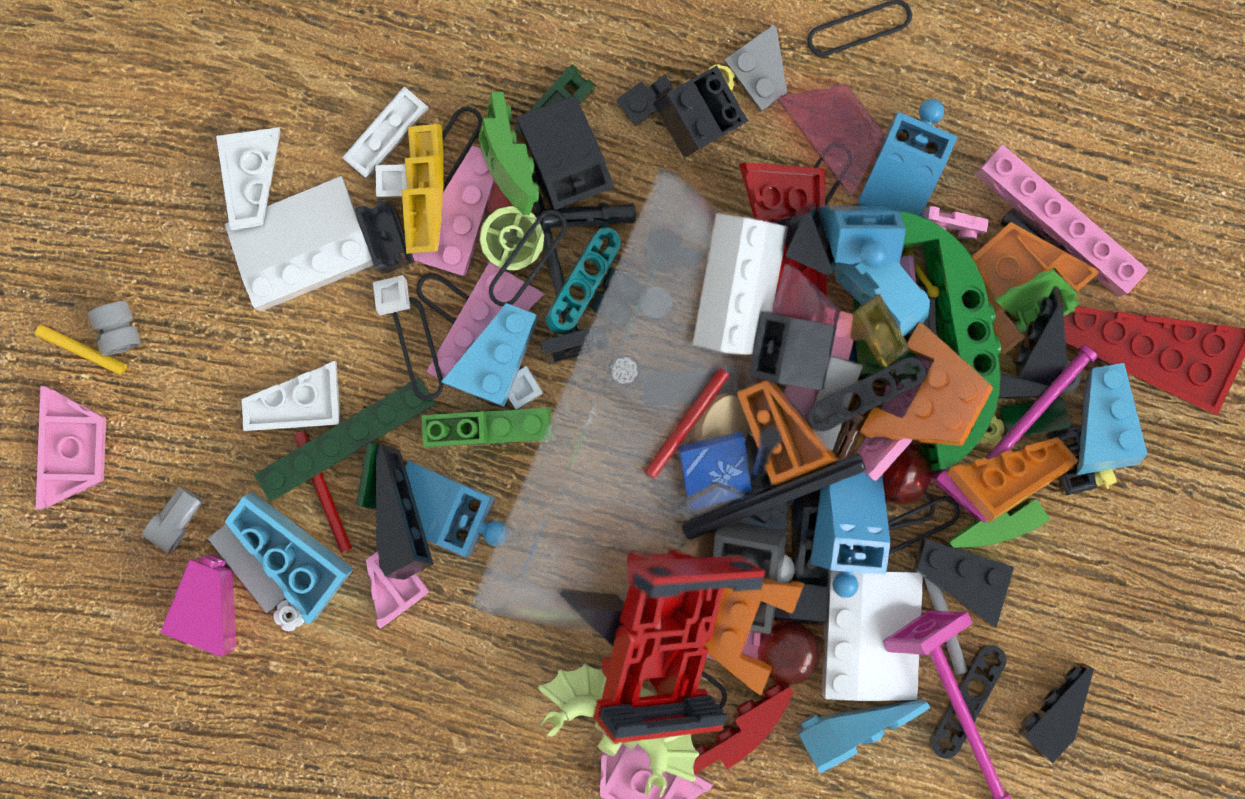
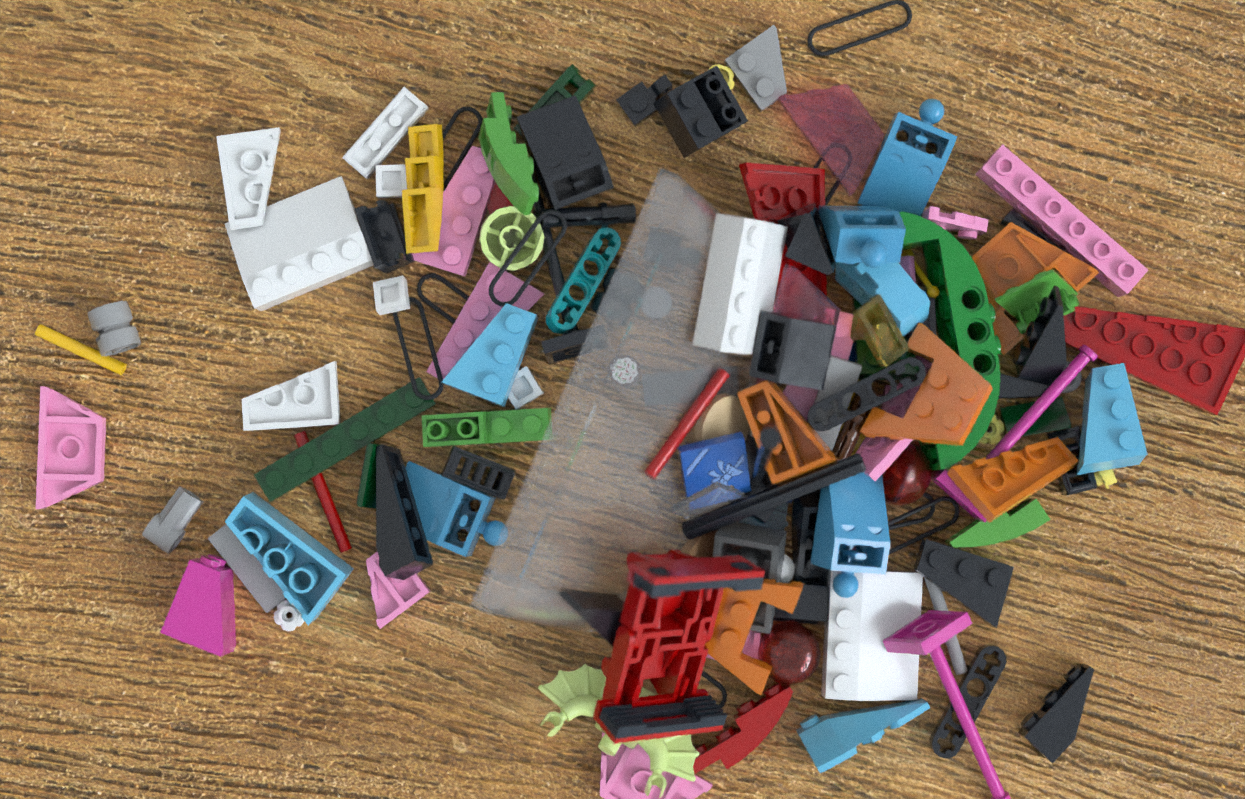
none -> black slope [441,446,515,500]

